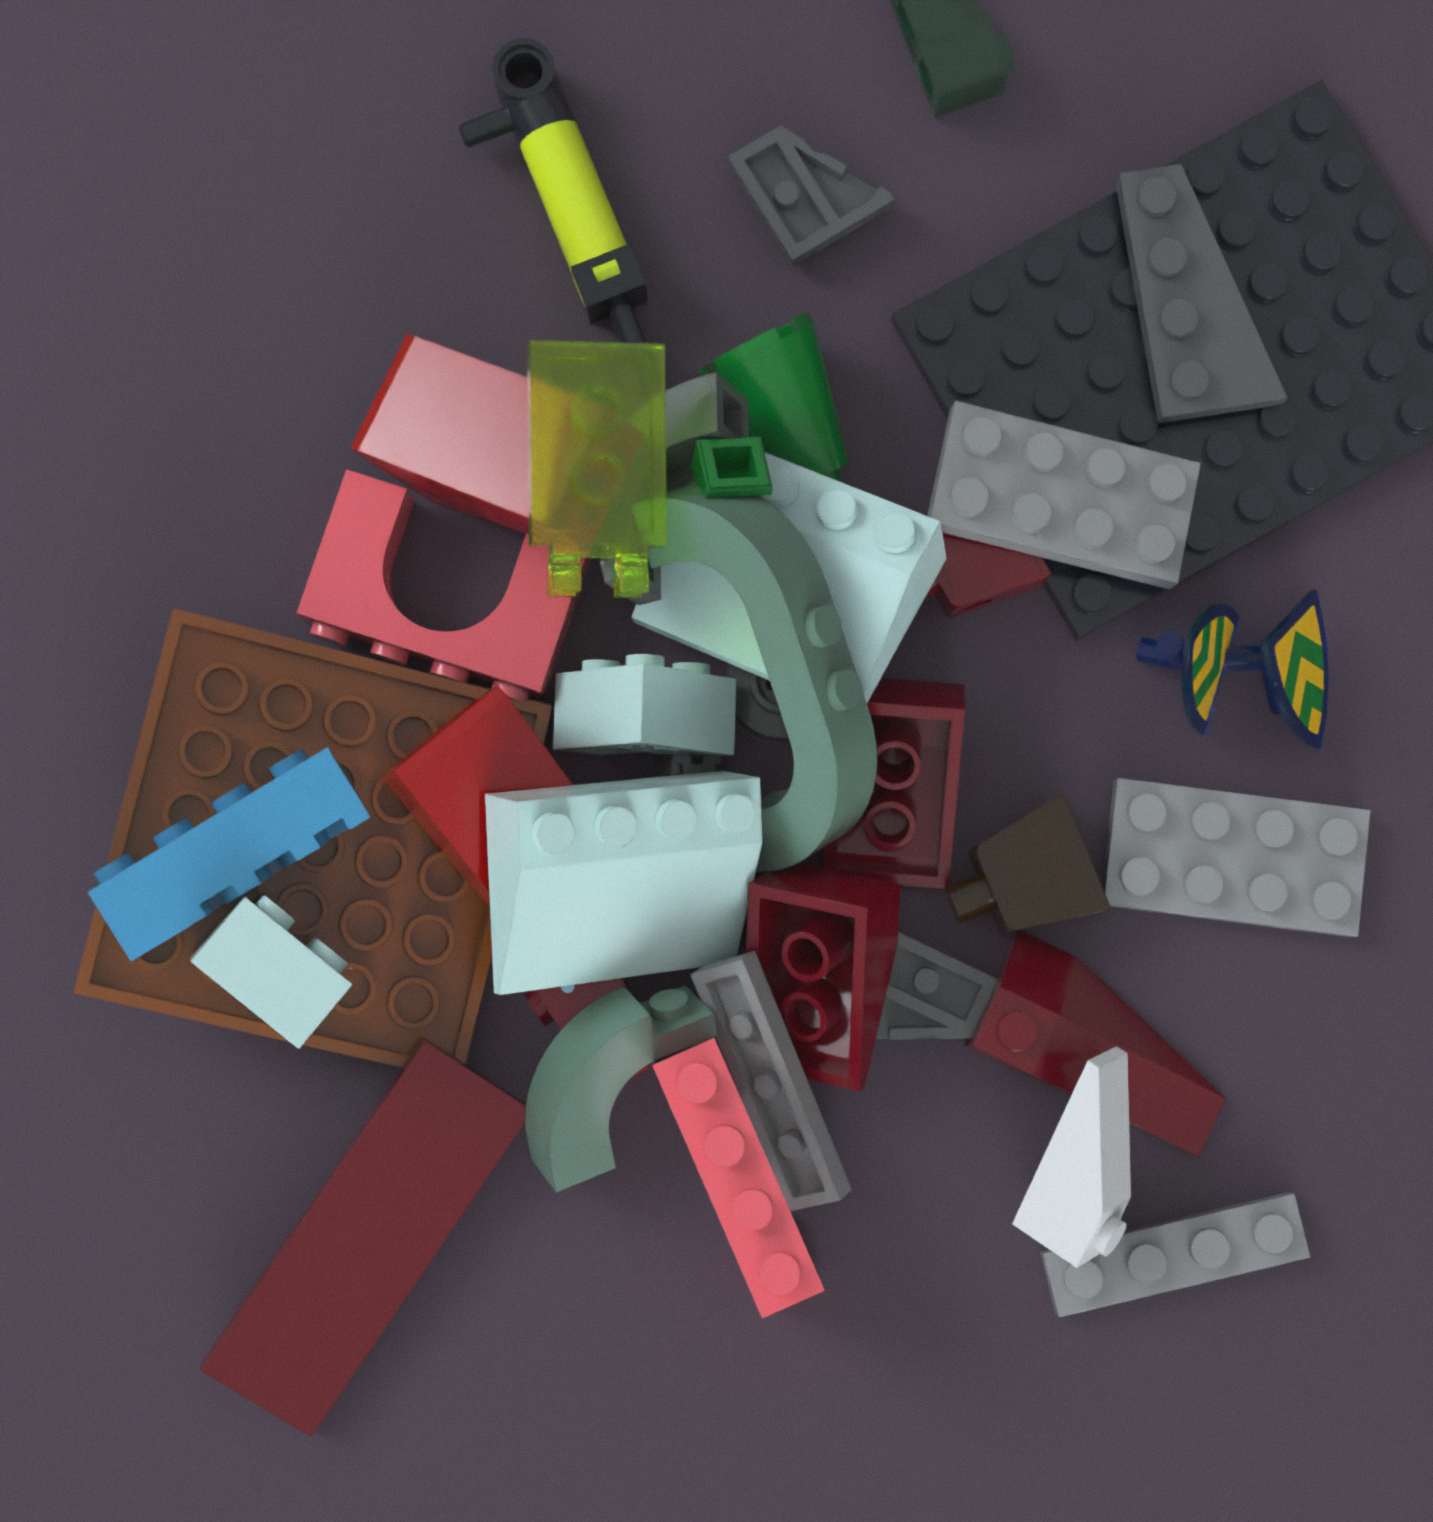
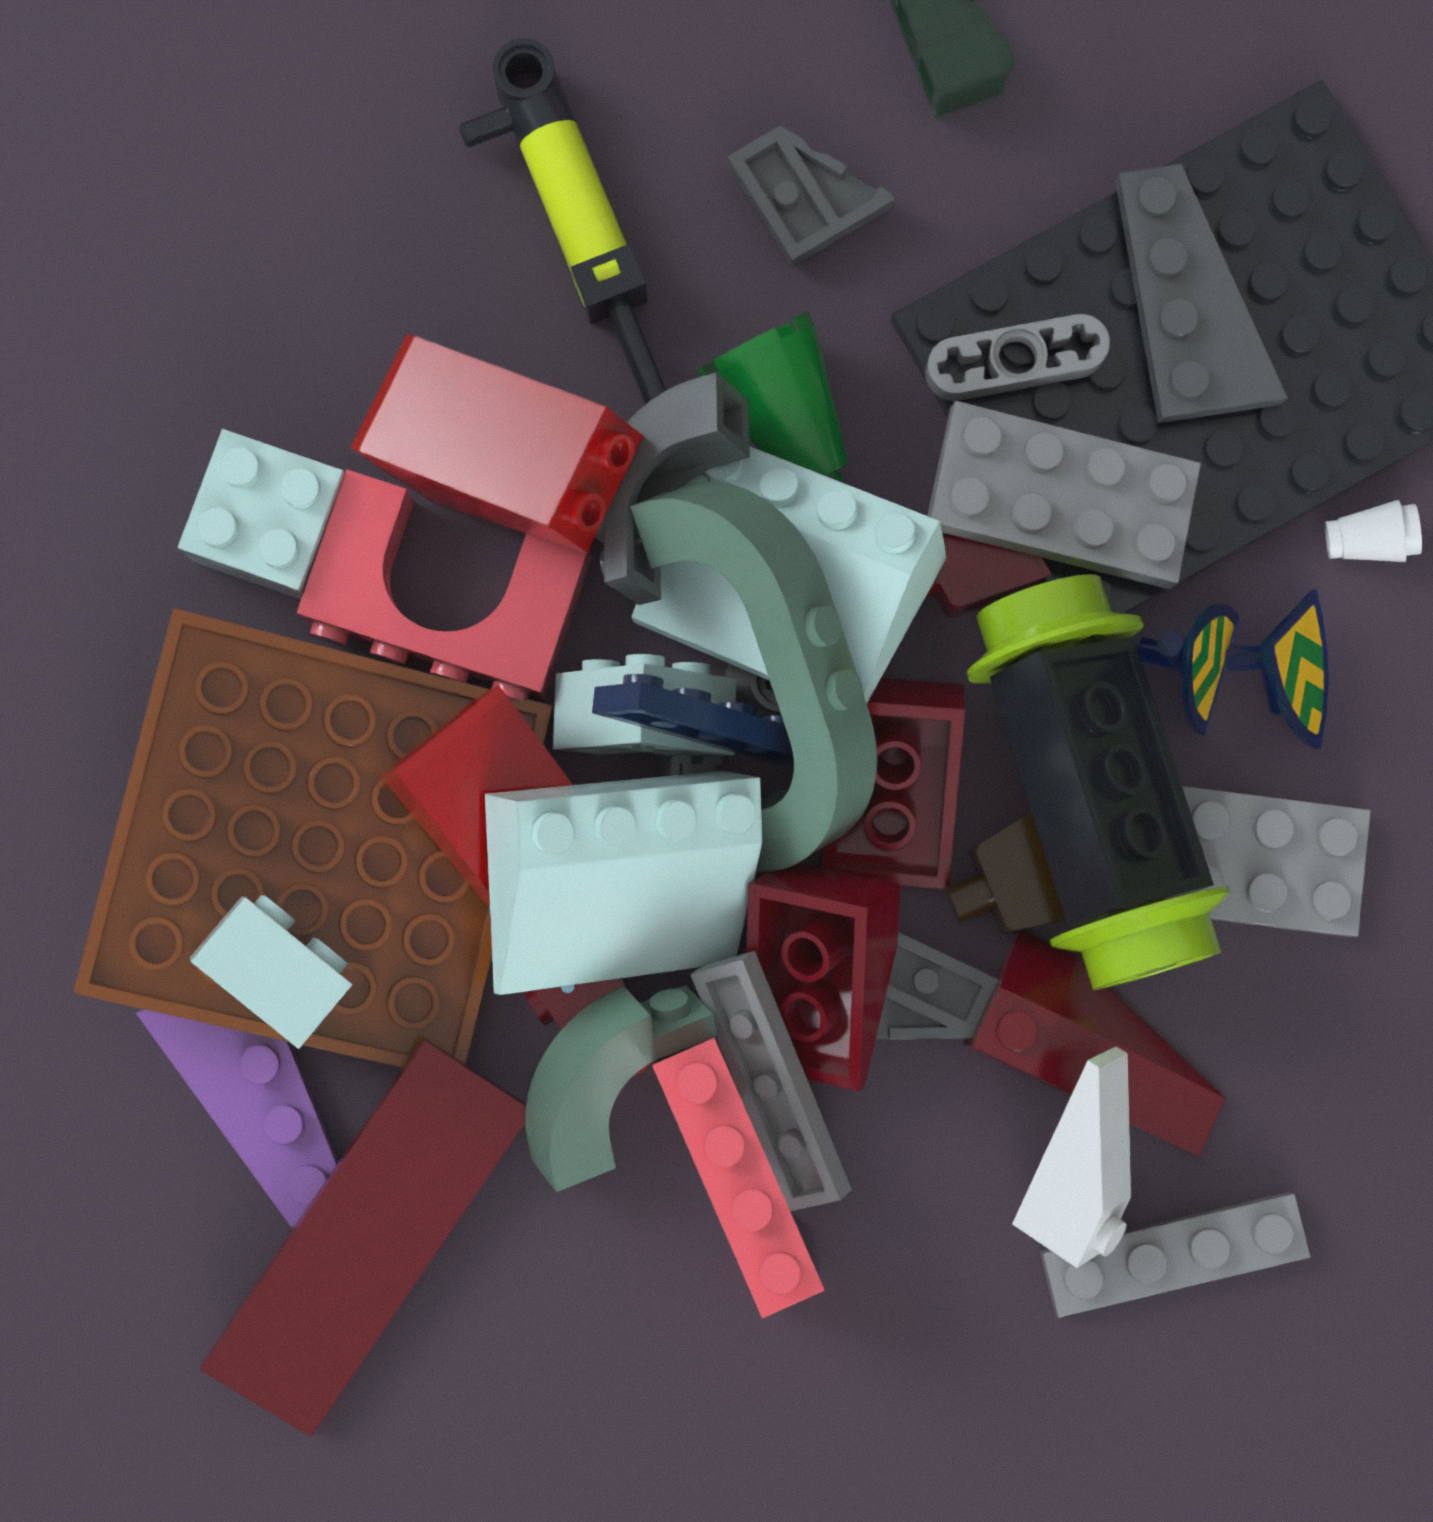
dark azure wedge [87,747,370,961] -> none
clear neon green tile [527,340,667,598] -> none
green slope [691,437,773,498] -> none
none -> medium lavender wing [136,1009,339,1228]
none -> light aqua brick [177,429,345,599]
none -> dark blue plate [592,674,794,765]
none -> light grey beam [925,314,1110,401]
none -> black brick [966,574,1231,990]
none -> white cone [1325,500,1422,562]

